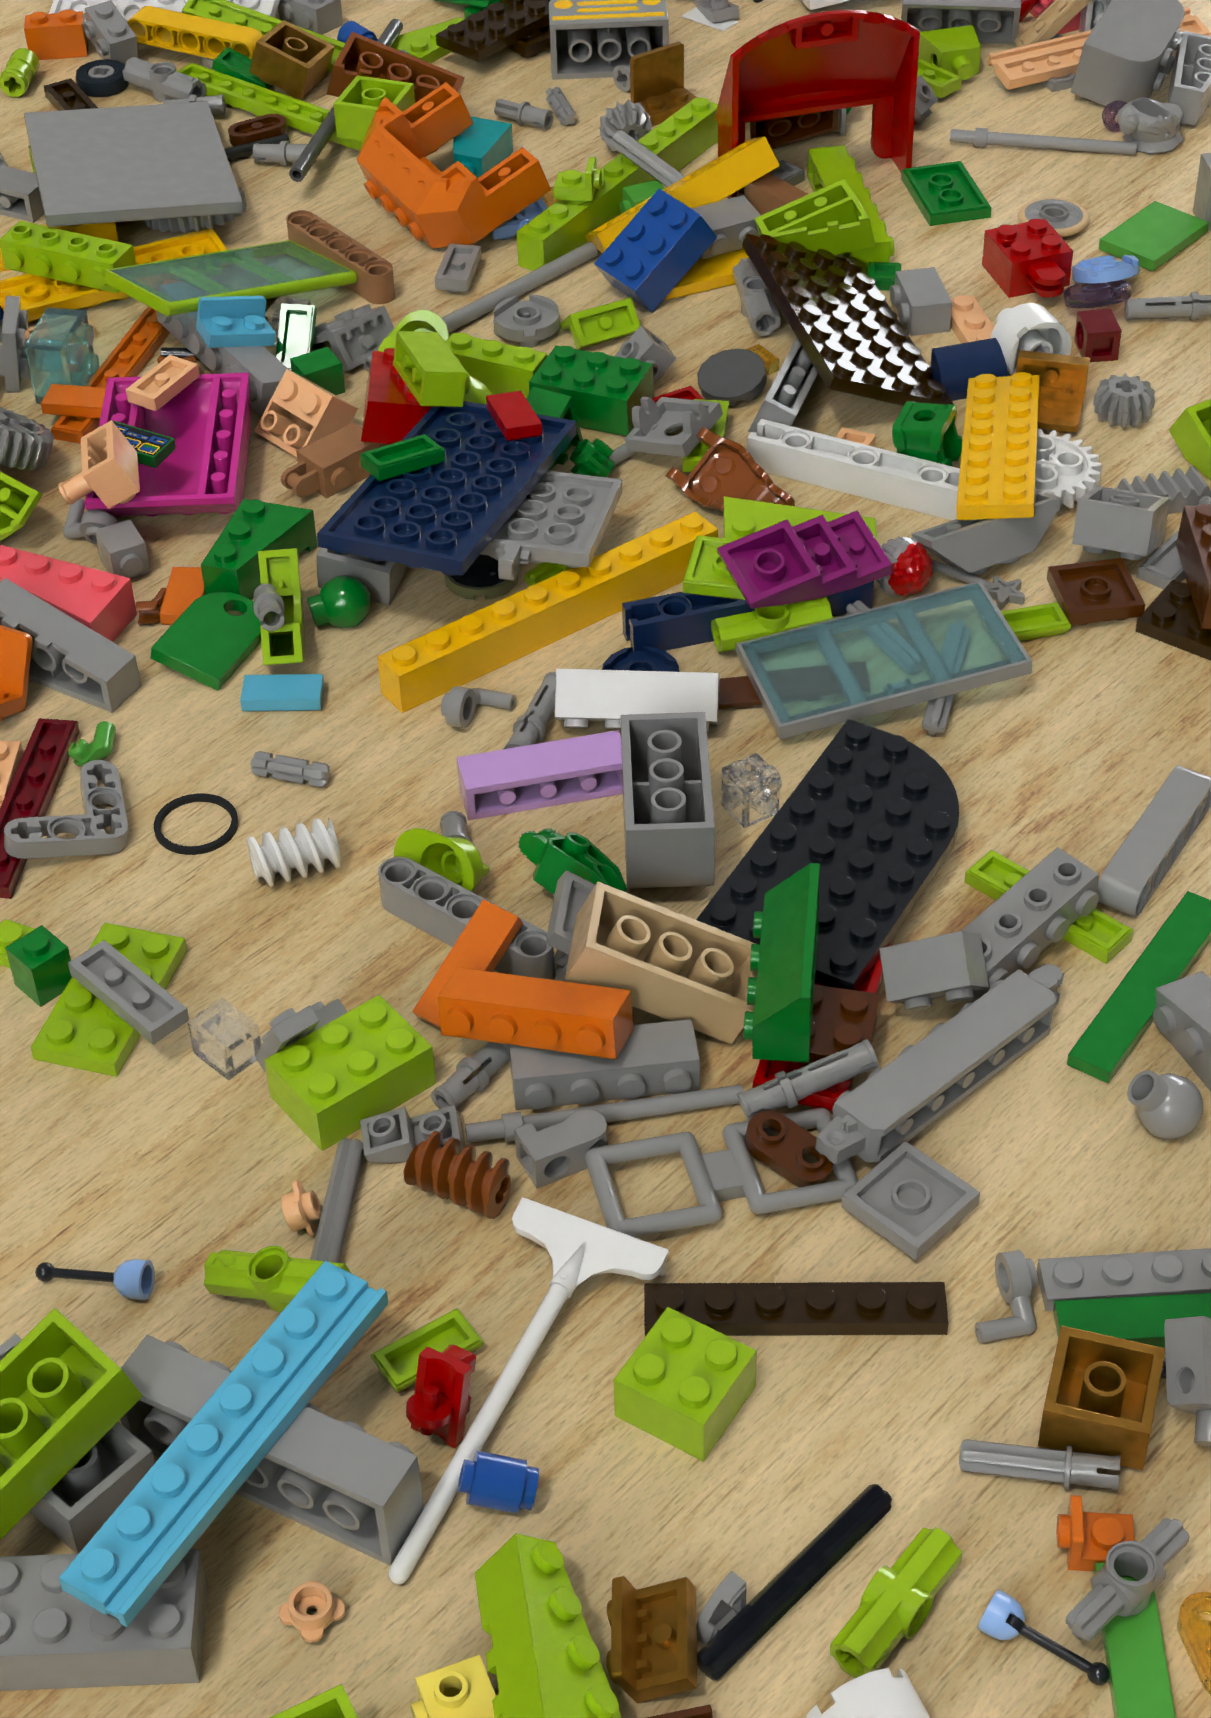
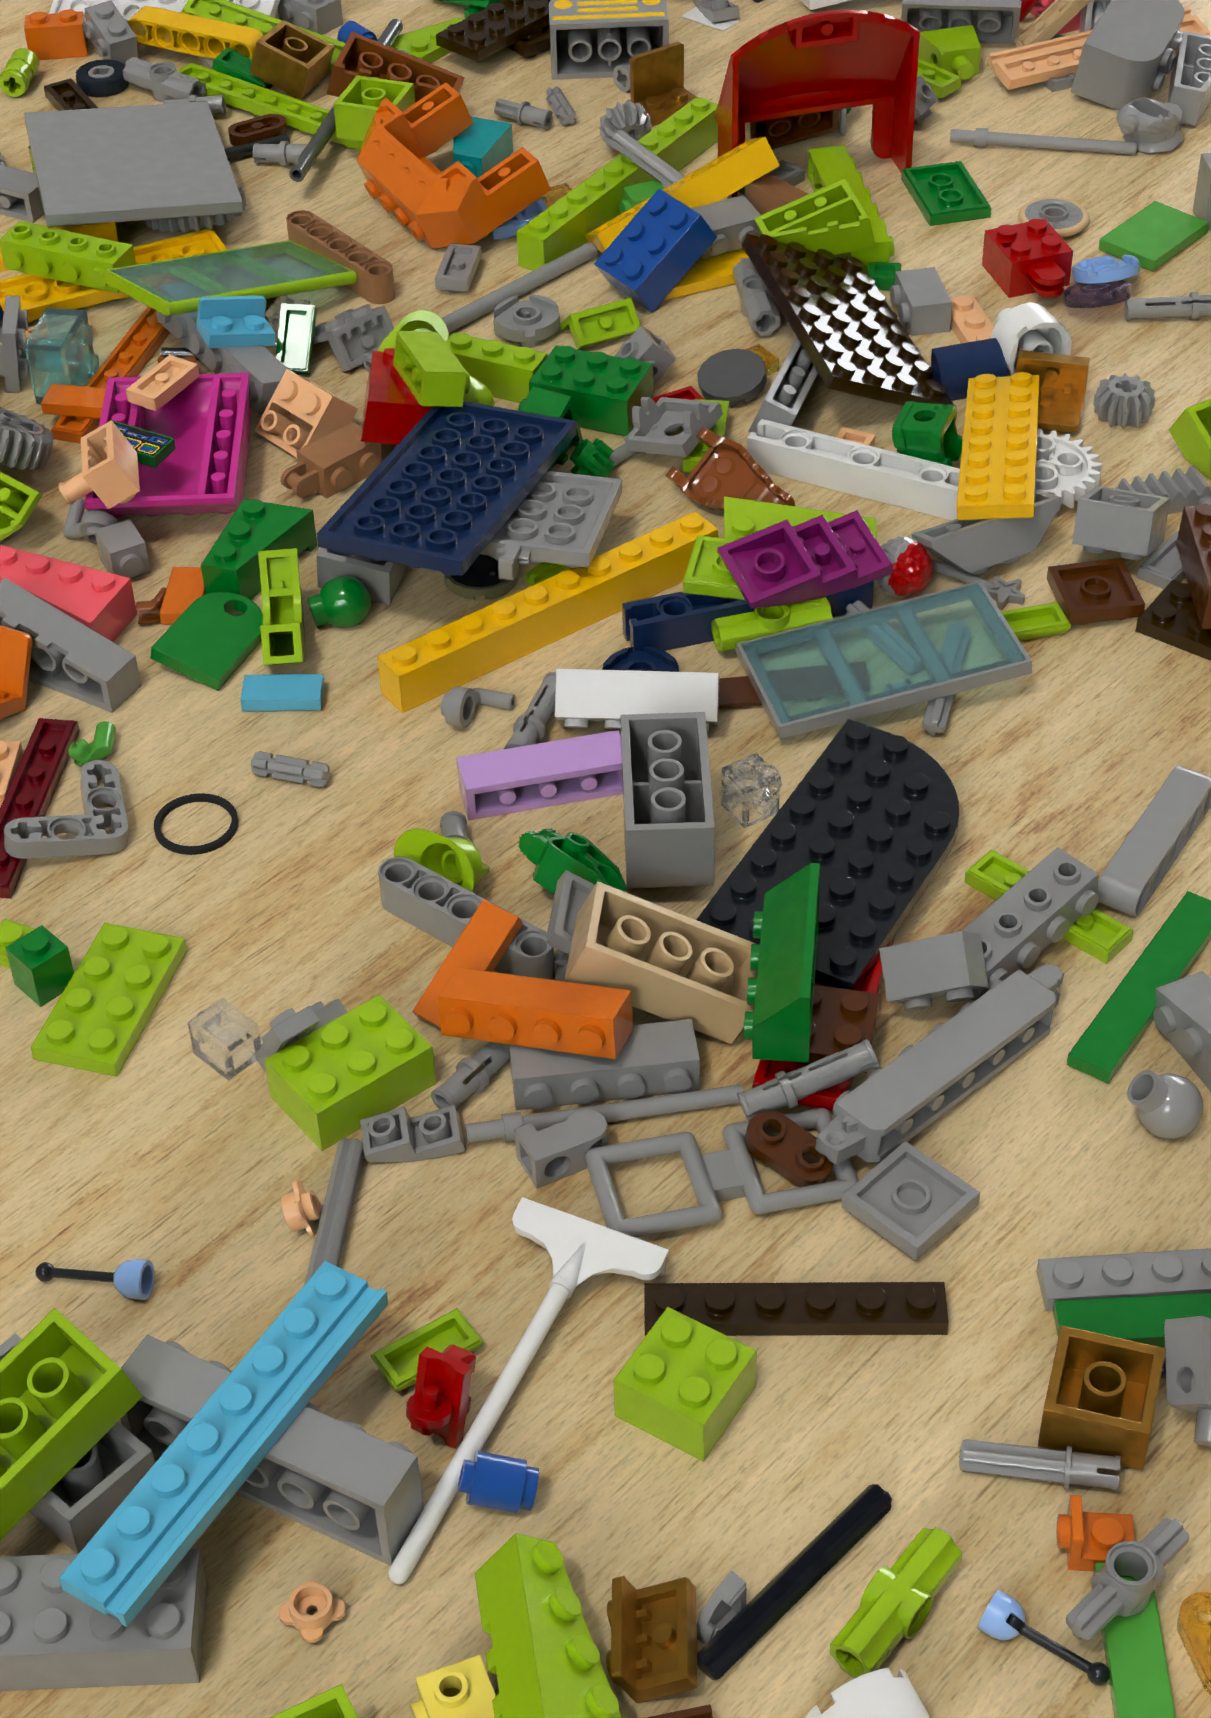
light grey plate [68,940,189,1045] -> none
lime piece [203,1246,351,1312] -> none
white piece [246,818,341,887] -> none
light grey pin [253,583,285,631] -> none
green brick [290,347,345,395] -> none
green tile [360,434,445,481] -> none
dark orange piece [403,1131,511,1219] -> none
red tile [486,391,542,441] -> none
lime bracket [553,157,602,201] -> none
light grey plate [975,1250,1038,1343] -> none
dark red brick [1074,309,1122,363] -> none
plate [1102,100,1127,132] -> none

